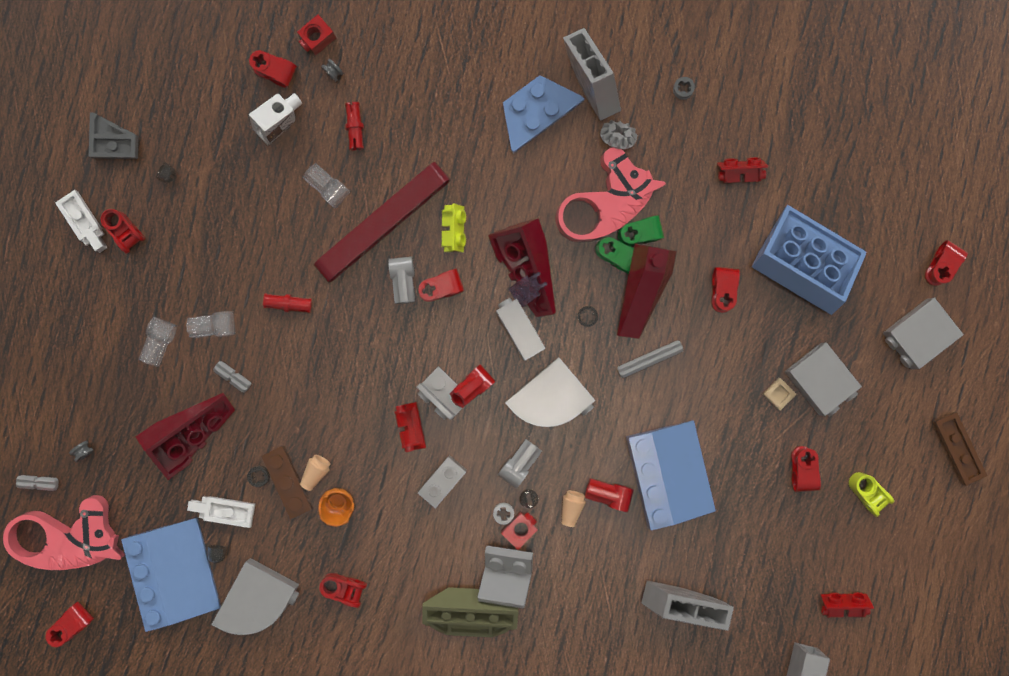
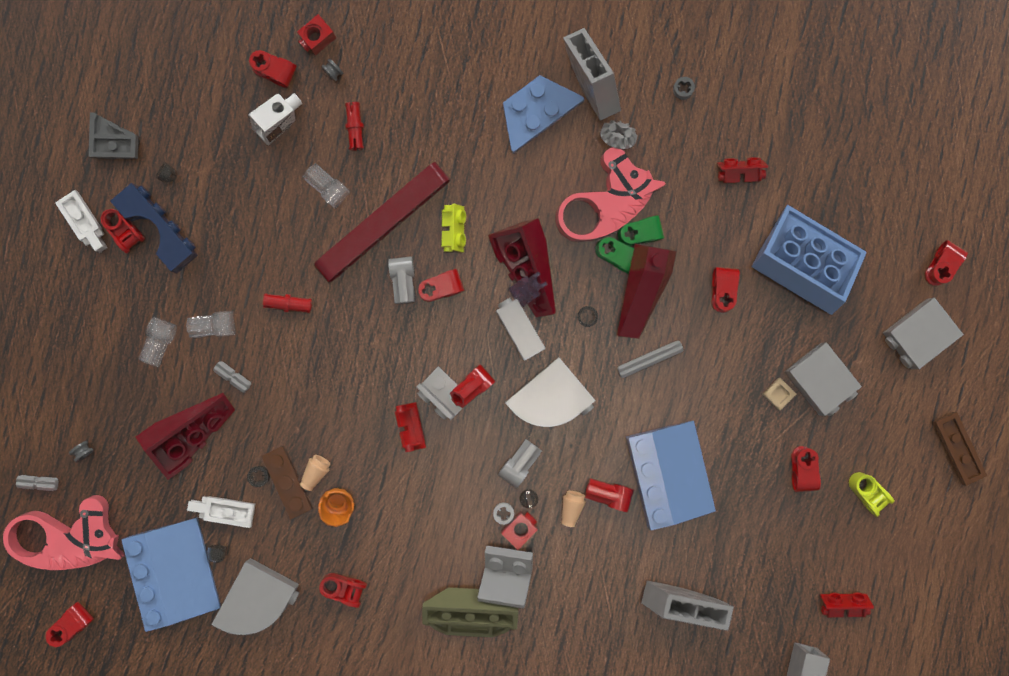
light grey brick [418,455,467,509] -> none
none -> dark blue arch [110,183,198,273]

